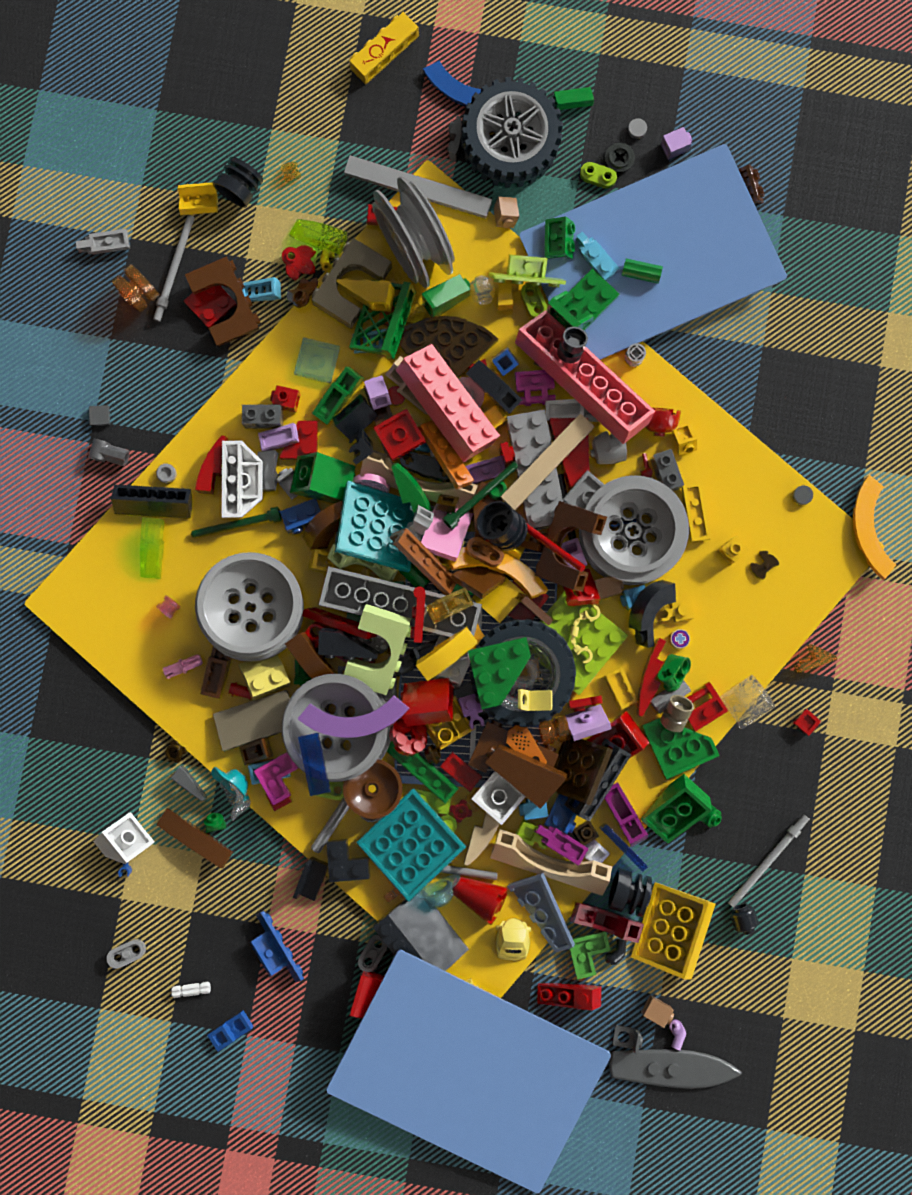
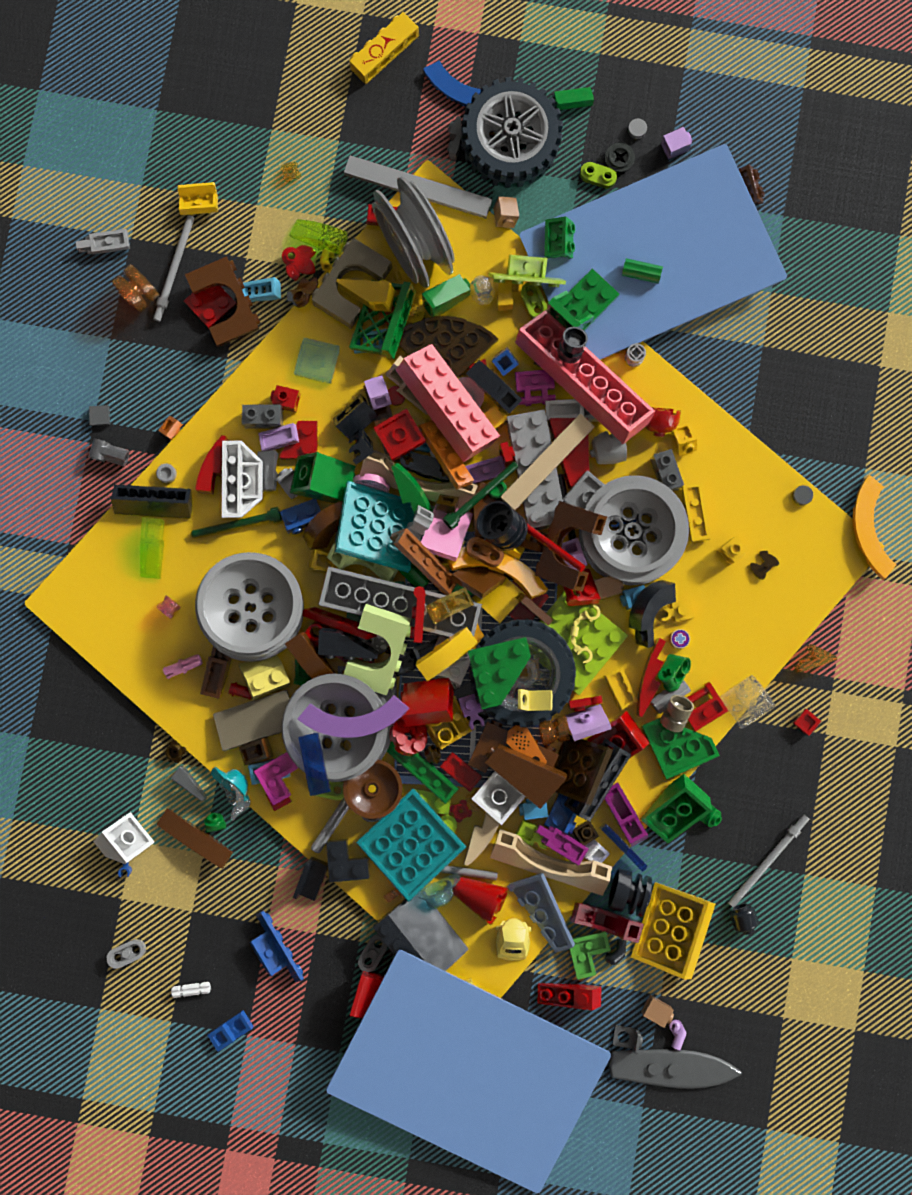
black wheel [213,157,263,208] -> none
green slope [312,367,364,425] -> none
medium azure hinge [576,232,620,281] -> none
red hand [640,453,653,478] -> none
none -> orange plate [158,416,183,439]

